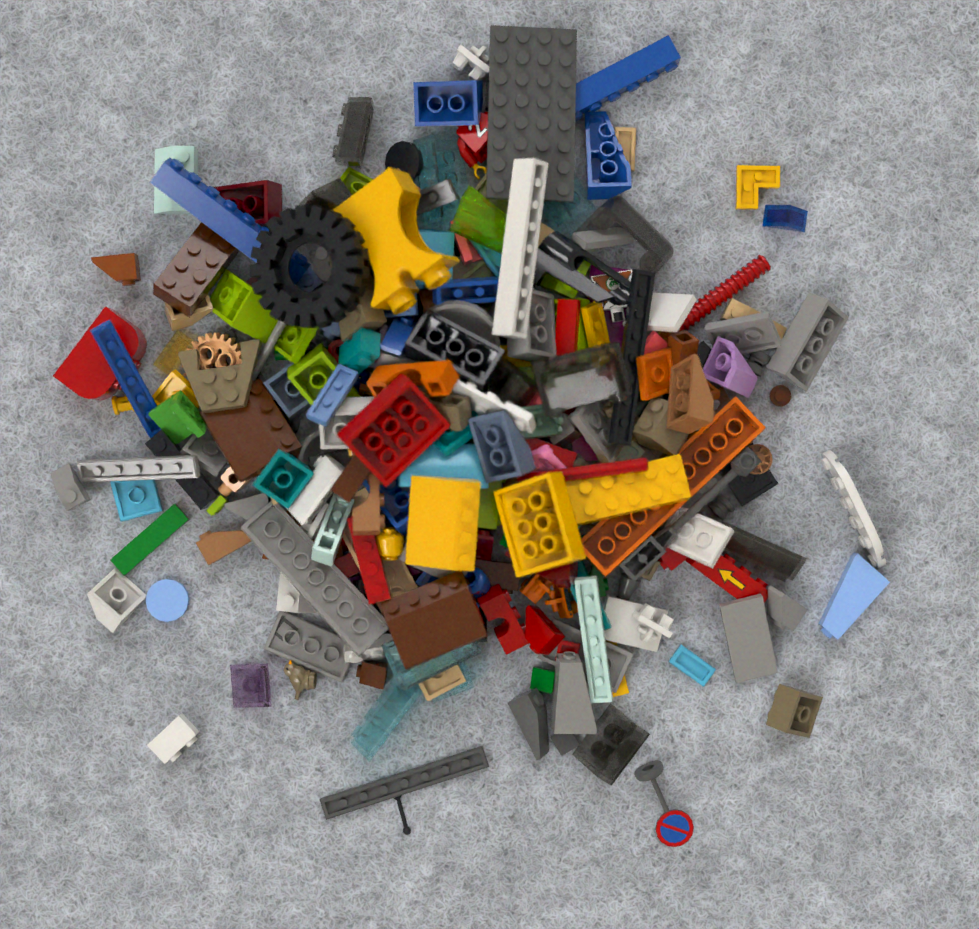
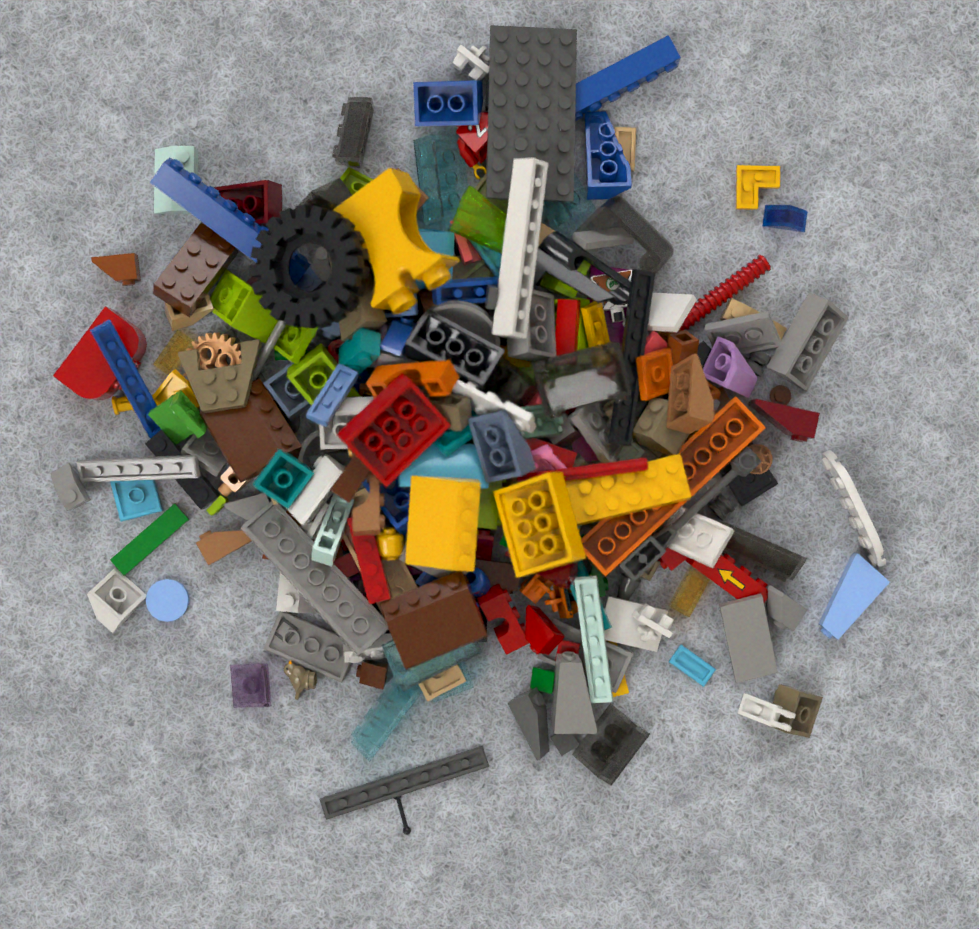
white brick [147,713,199,764] -> none
black tile [385,141,424,182] -> none
dark grey tile [417,178,459,216] -> none
piece [634,760,694,847] -> none
none -> dark grey tile [485,284,498,310]
none -> clear yellow brick [668,568,710,618]
none -> white hinge [738,693,796,732]
none -> dark red slope [749,399,820,442]

